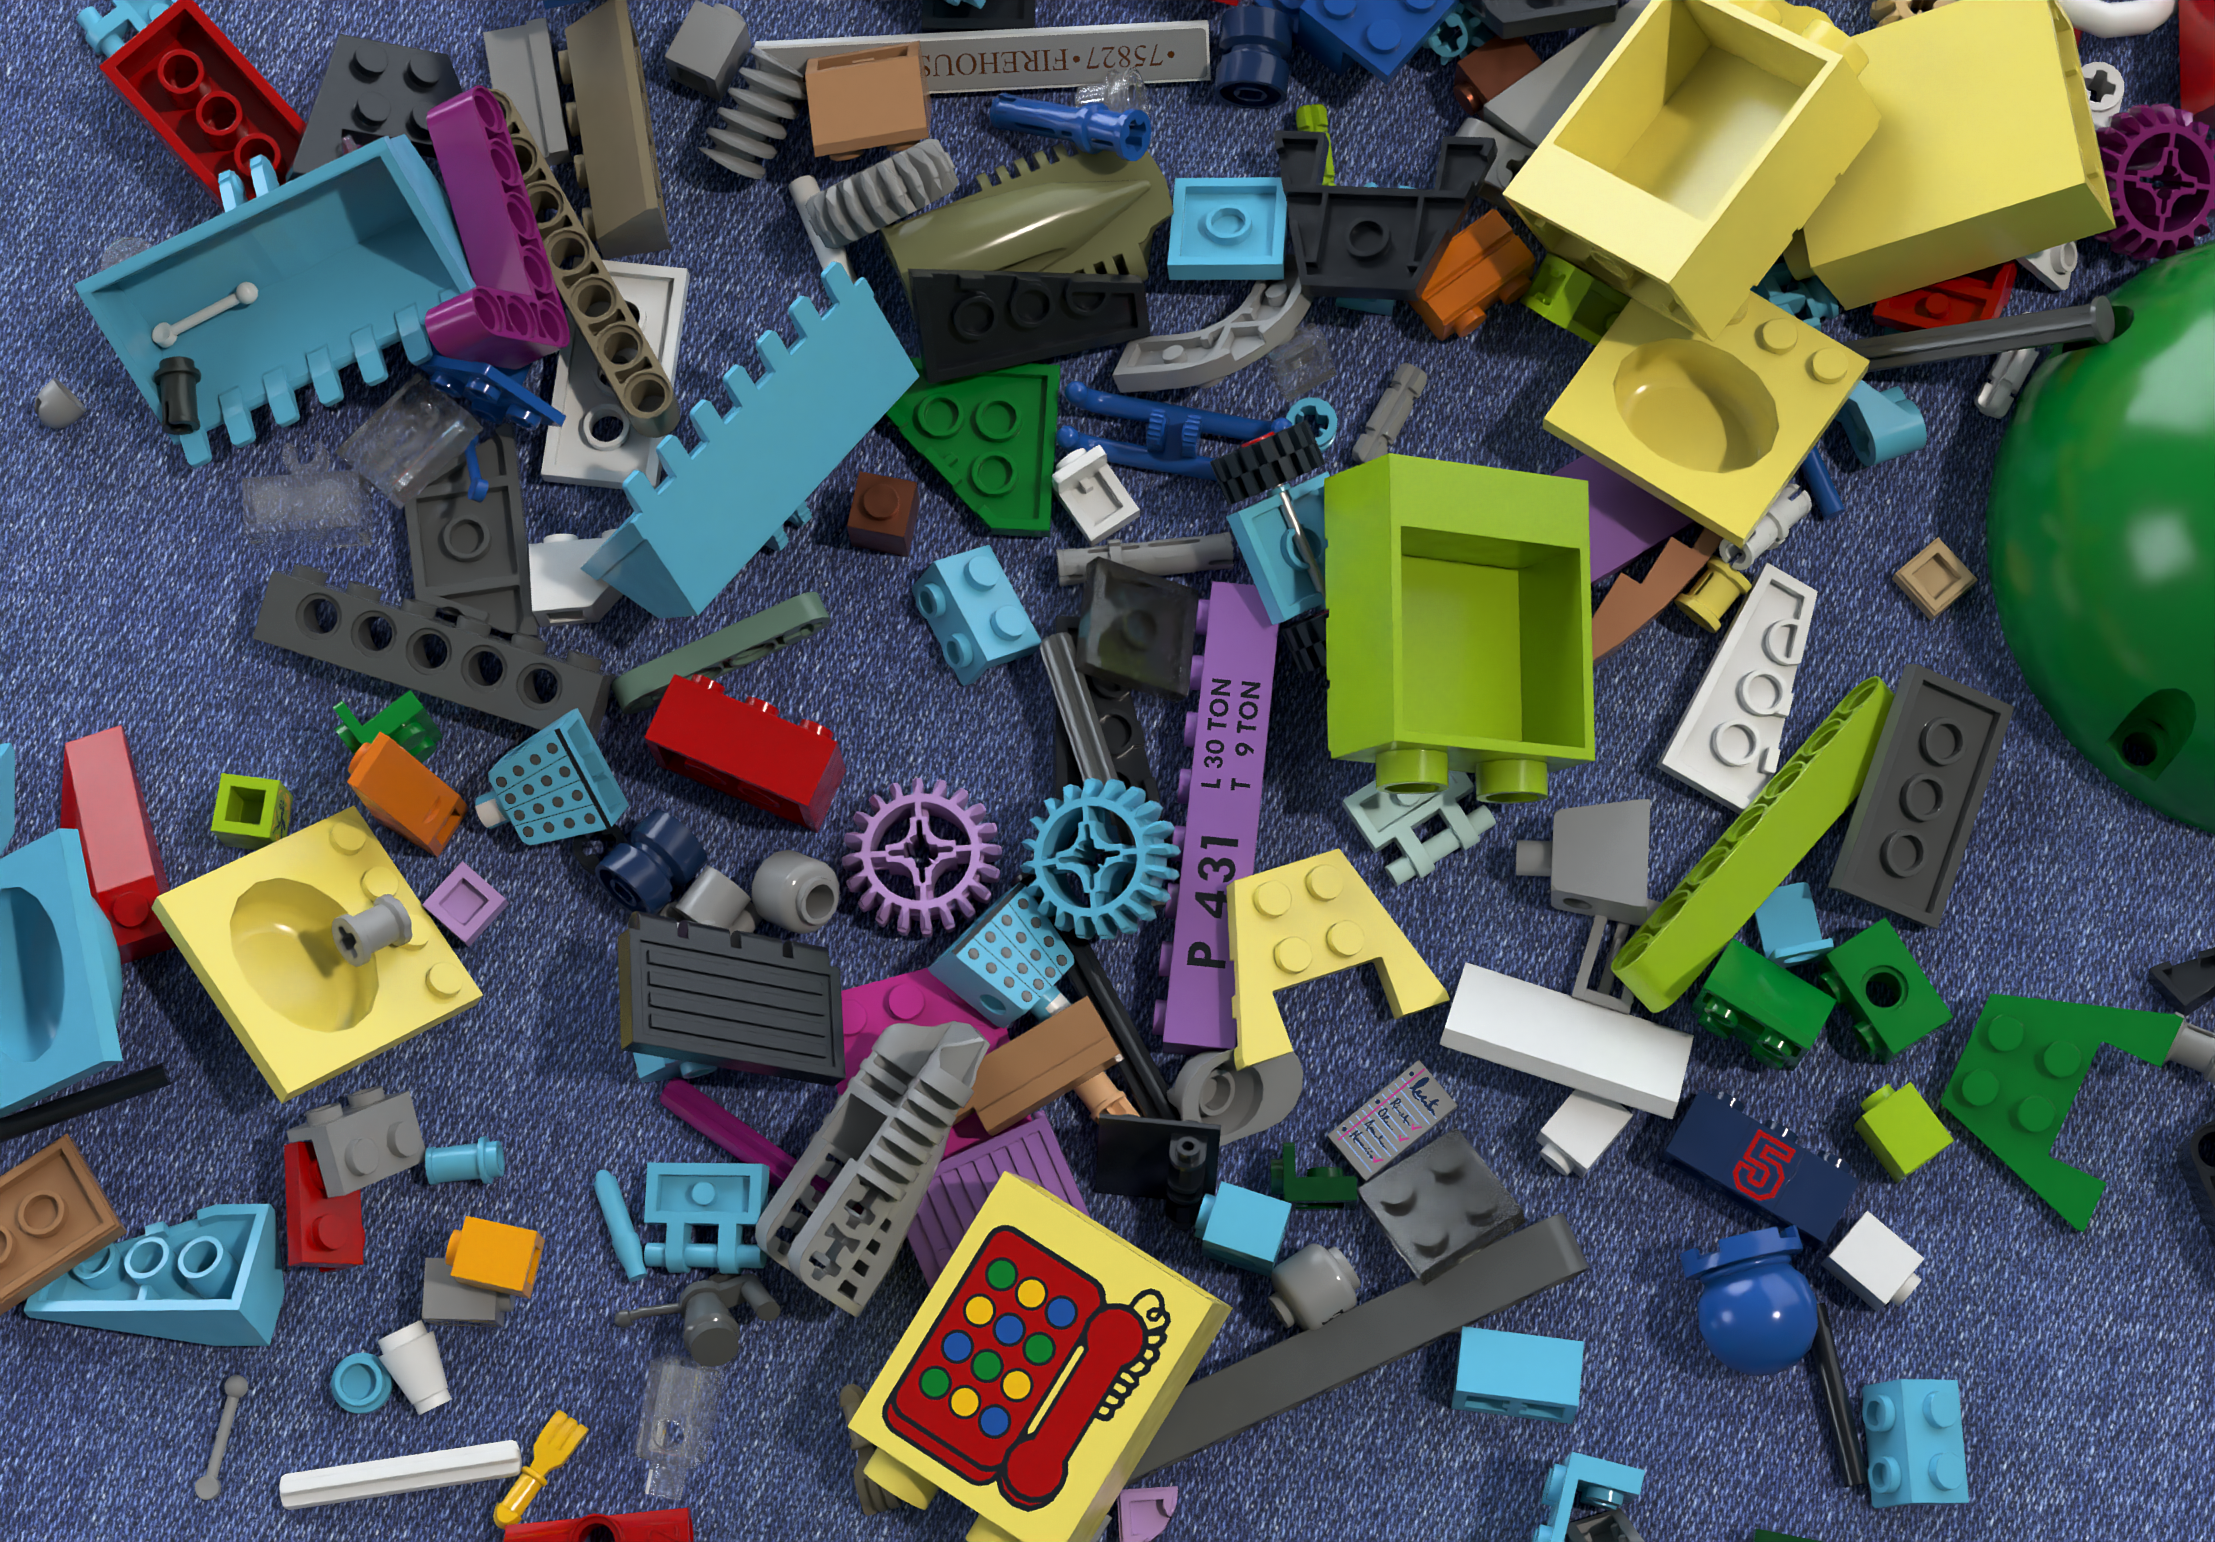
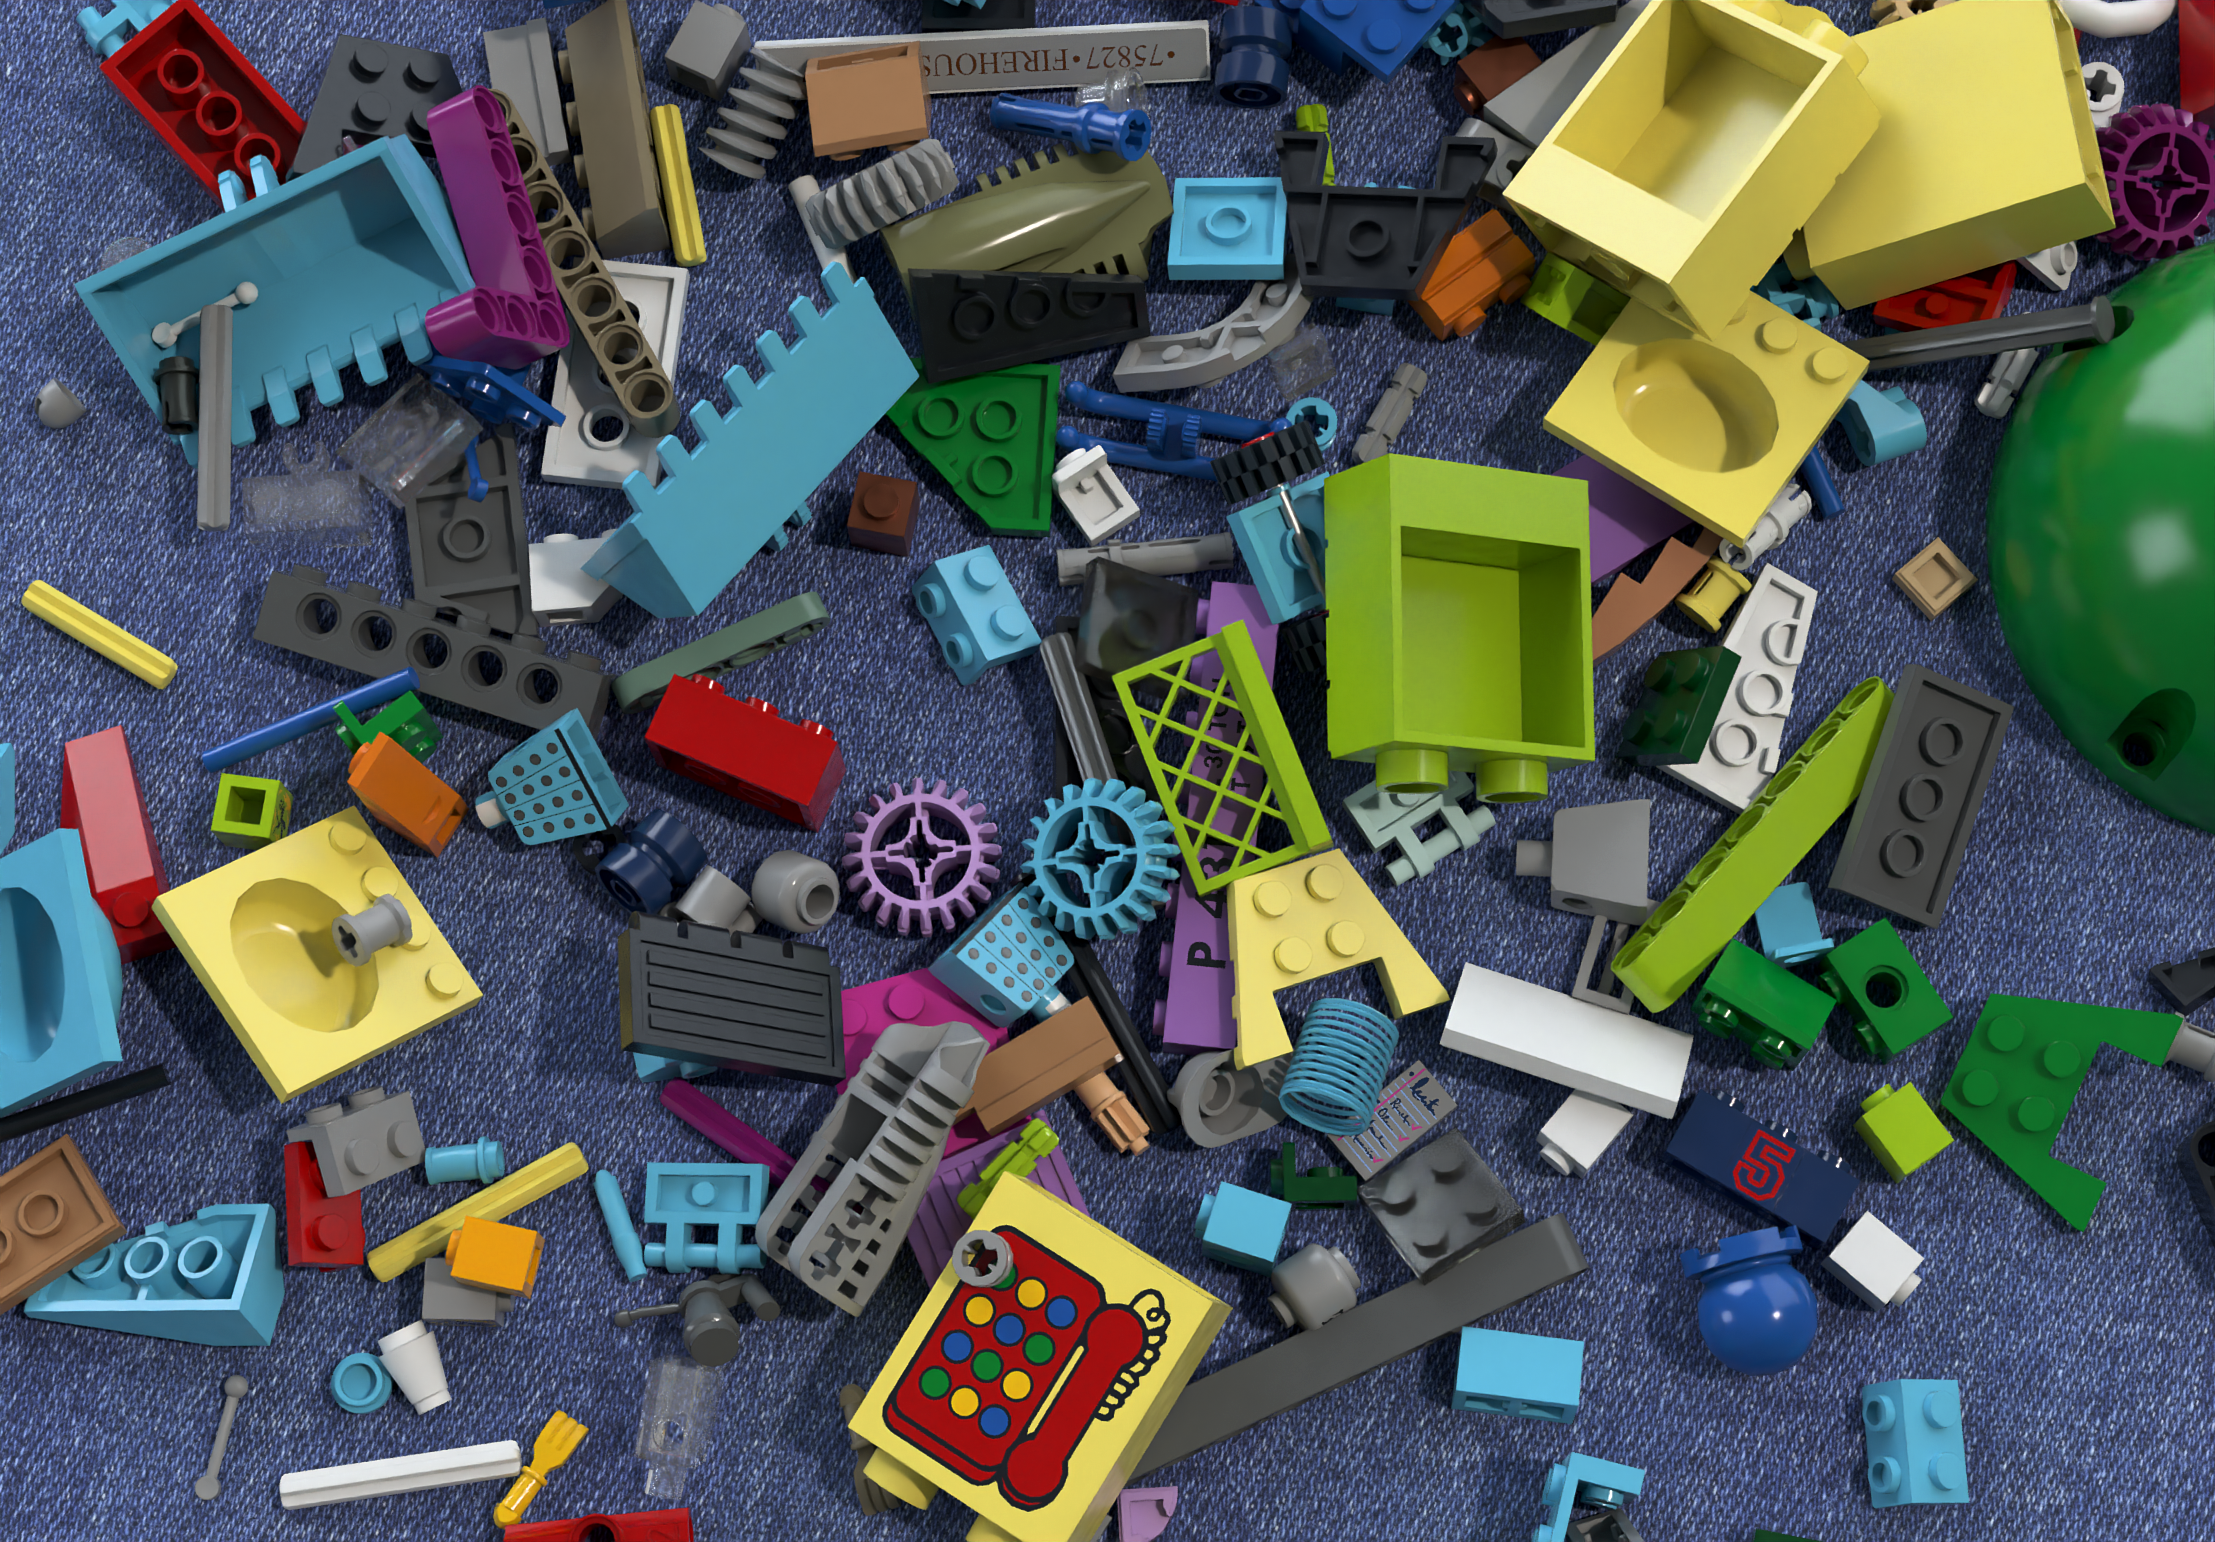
lavender plate [422,861,509,947] -> none
black hinge [1095,1113,1221,1230] -> none
black bar [1811,1303,1869,1488] -> none
none -> light yellow axle [21,580,178,689]
none -> light grey axle [197,304,233,532]
none -> blue bar [202,667,420,773]
none -> light yellow axle [366,1142,589,1282]
none -> light yellow axle [649,104,707,267]
none -> light grey bush [952,1230,1013,1288]
none -> lime axle [956,1118,1060,1220]
none -> lime fence [1112,619,1334,897]
none -> medium azure piece [1278,998,1399,1136]
none -> dark green plate [1616,646,1742,767]

